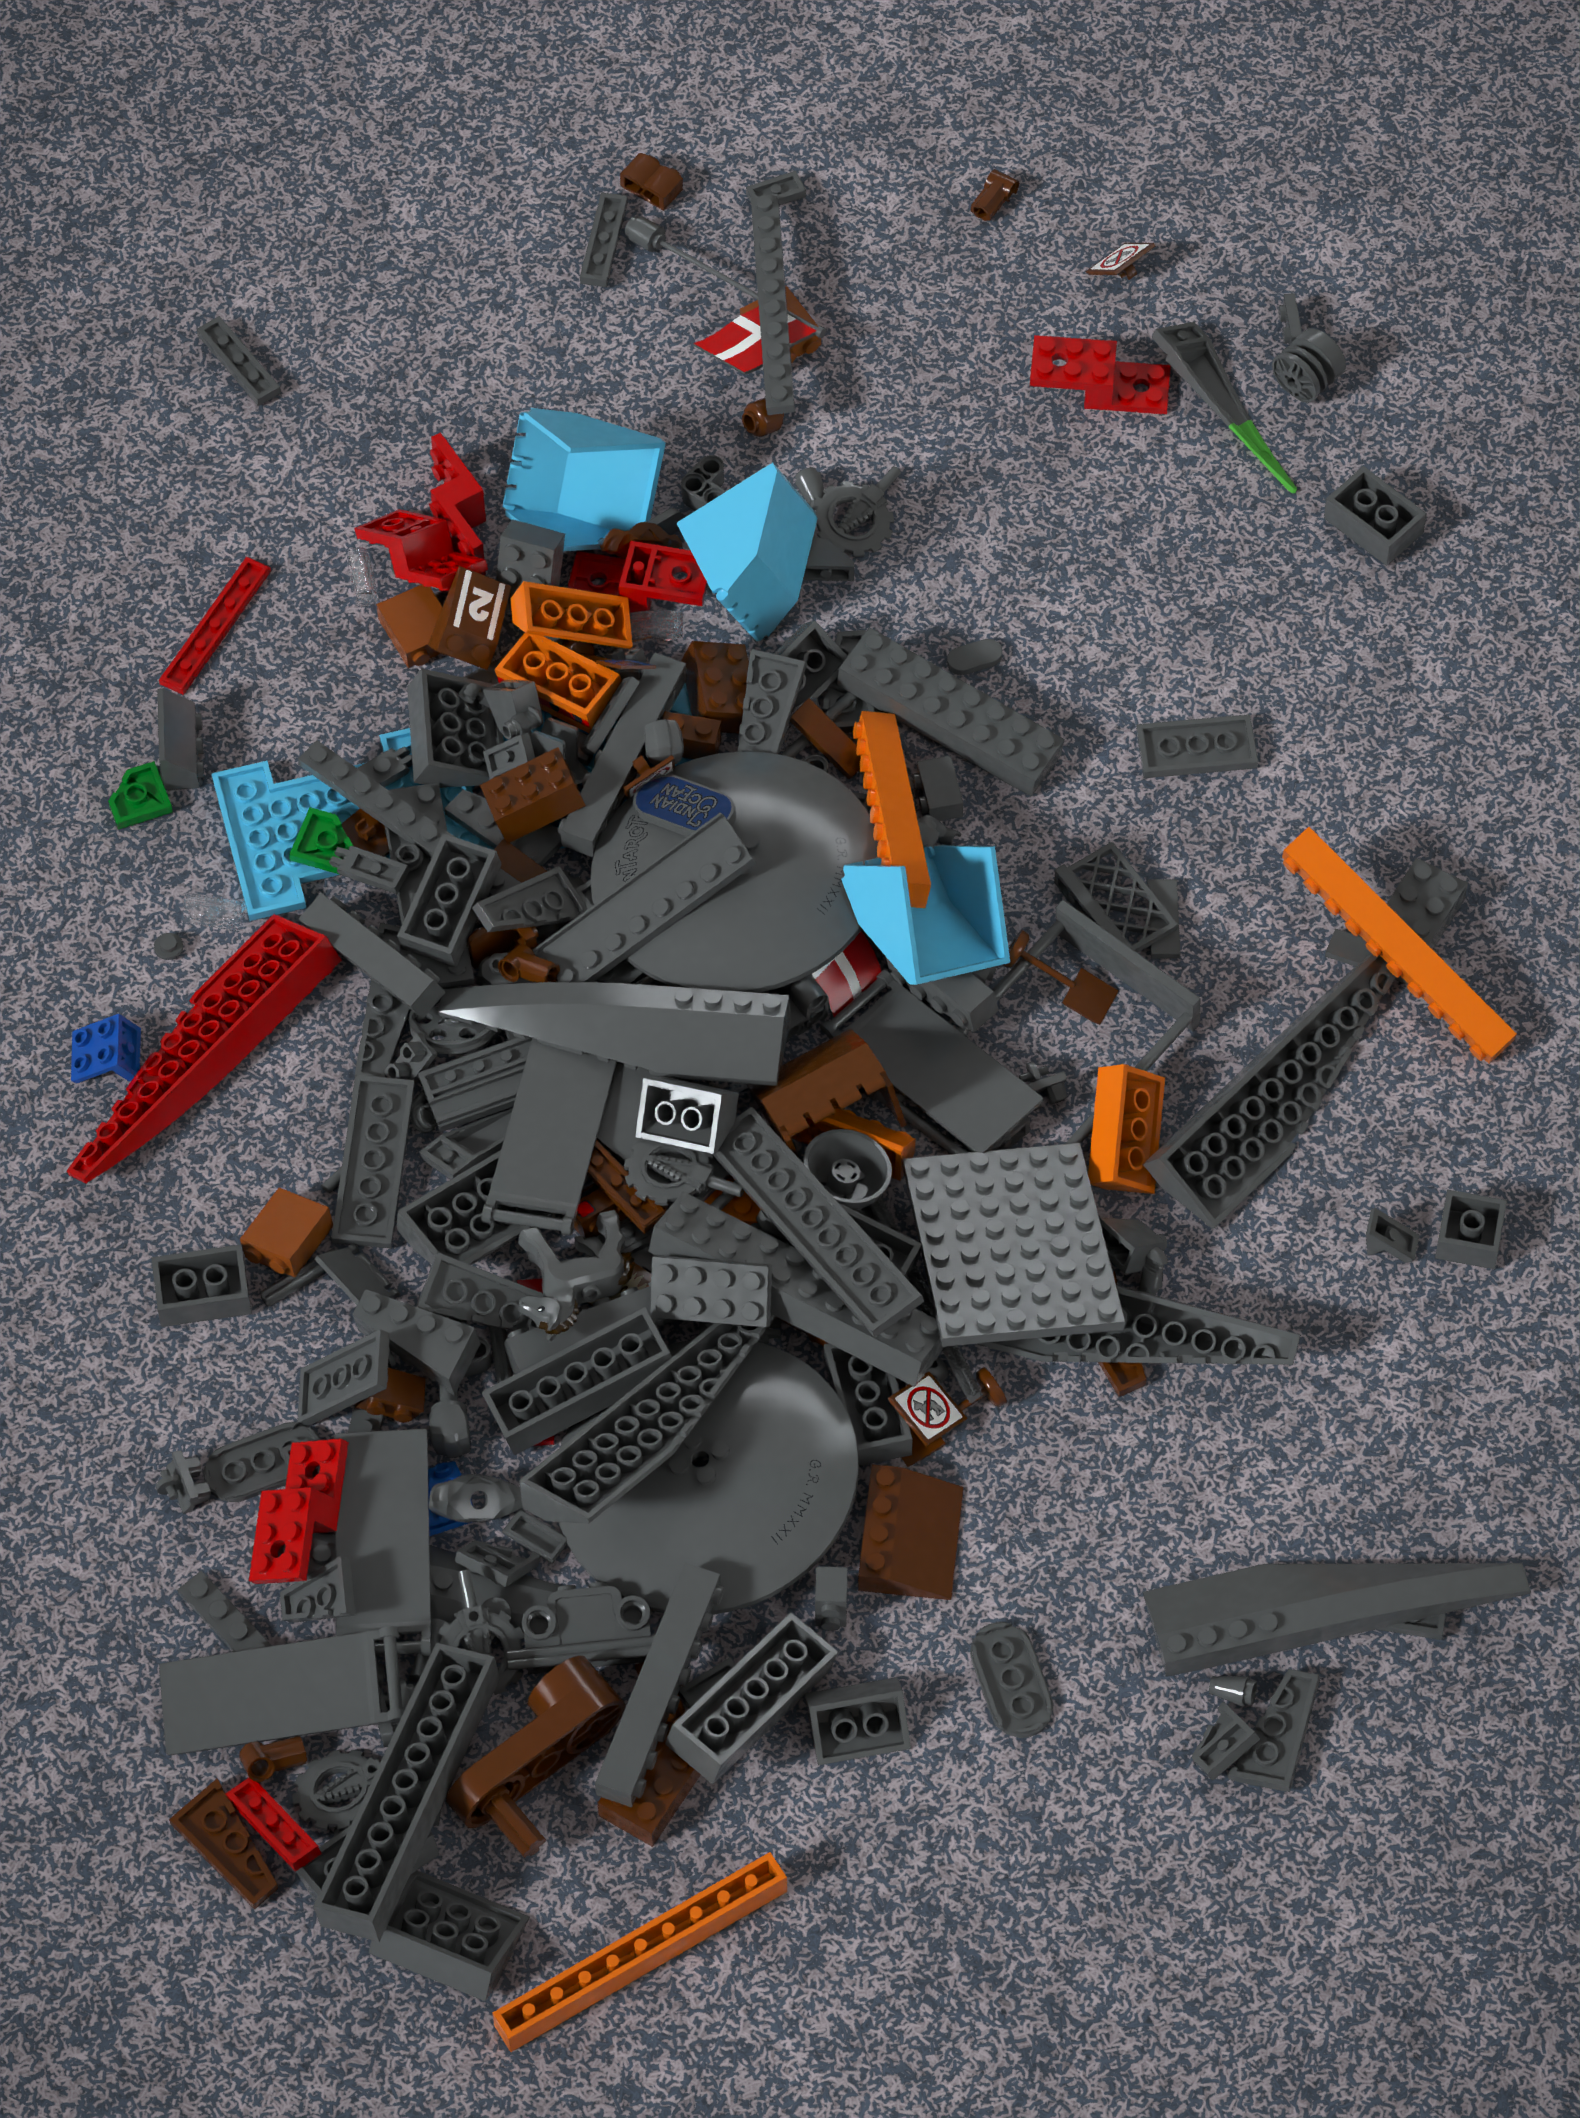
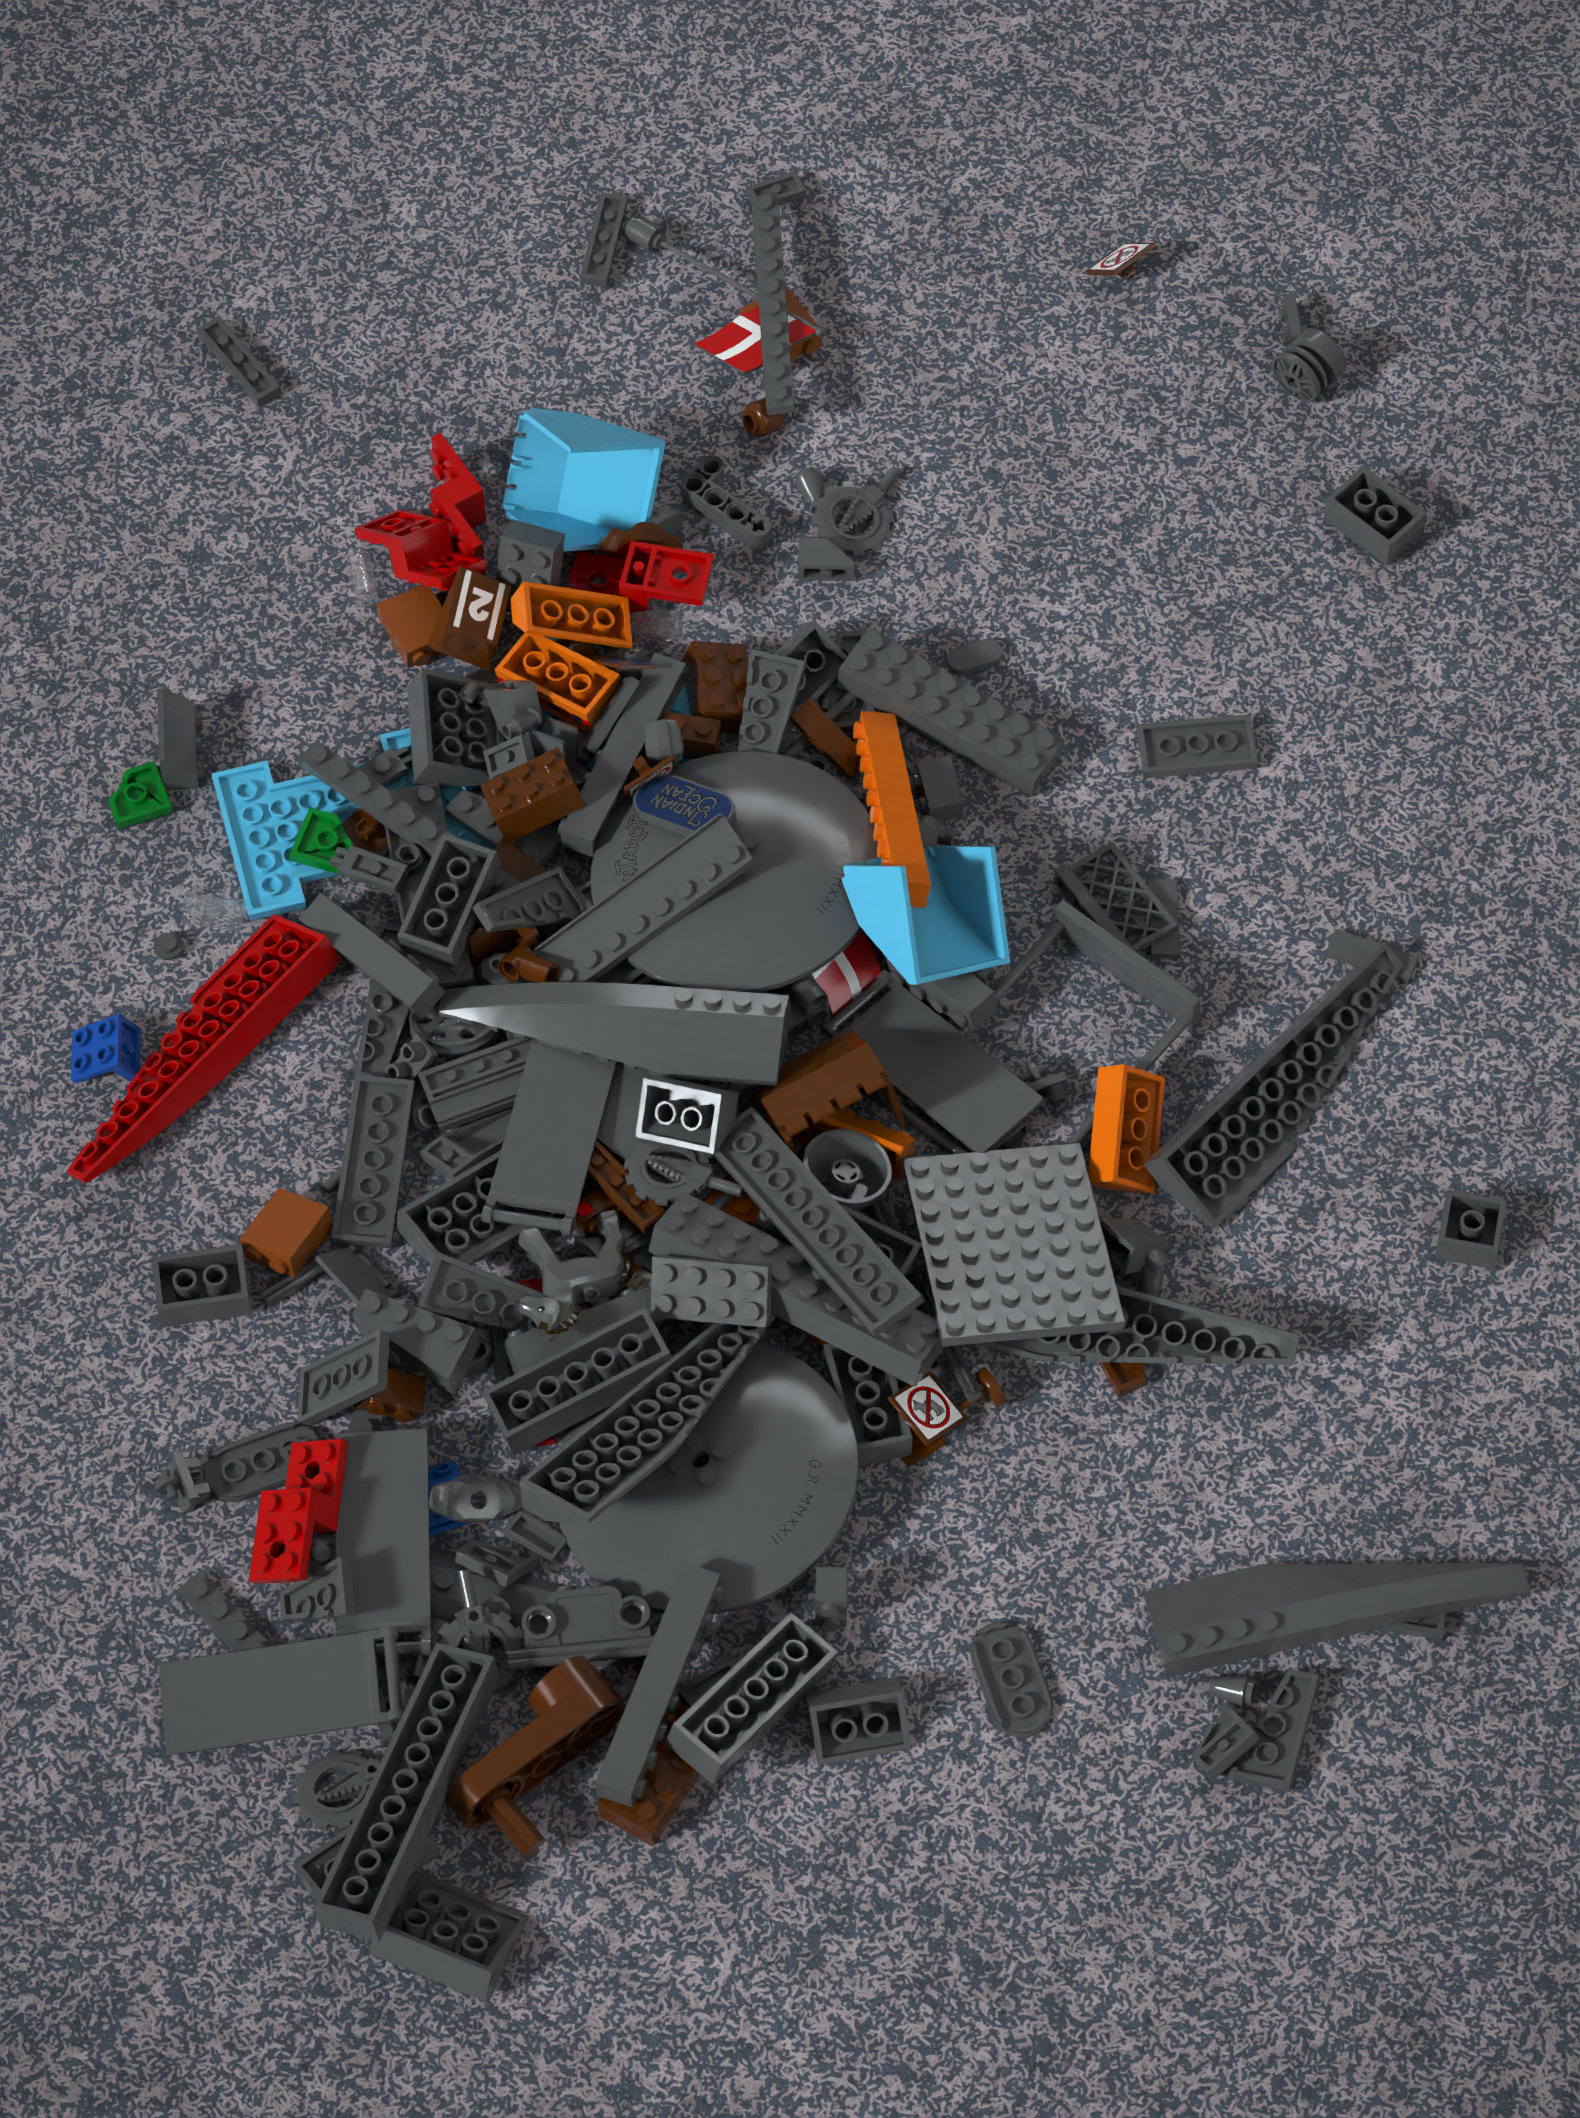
red tile [159,556,271,695] -> none
reddish brown wing [169,1778,278,1910] -> none
red plate [225,1778,322,1872] -> none
reddish brown piece [239,1736,307,1782] -> none
dark grey piece [429,1383,471,1458] -> none
orange brick [492,1852,787,2052] -> none
reddish brown brick [620,153,683,211] -> none
medium azure windscreen [677,462,818,641] -> none
reddish brown slope [858,1464,964,1600] -> none
reddish brown piece [971,169,1020,221] -> none
reddish brown piece [1002,929,1118,1025] -> none
red bracket [1030,335,1171,415] -> none
dark grey plate [1152,322,1297,493] -> none
orange brick [1282,827,1517,1063] -> none
dark grey slope [1366,1208,1420,1263] -> none
dark grey brick [1387,858,1468,950] -> none

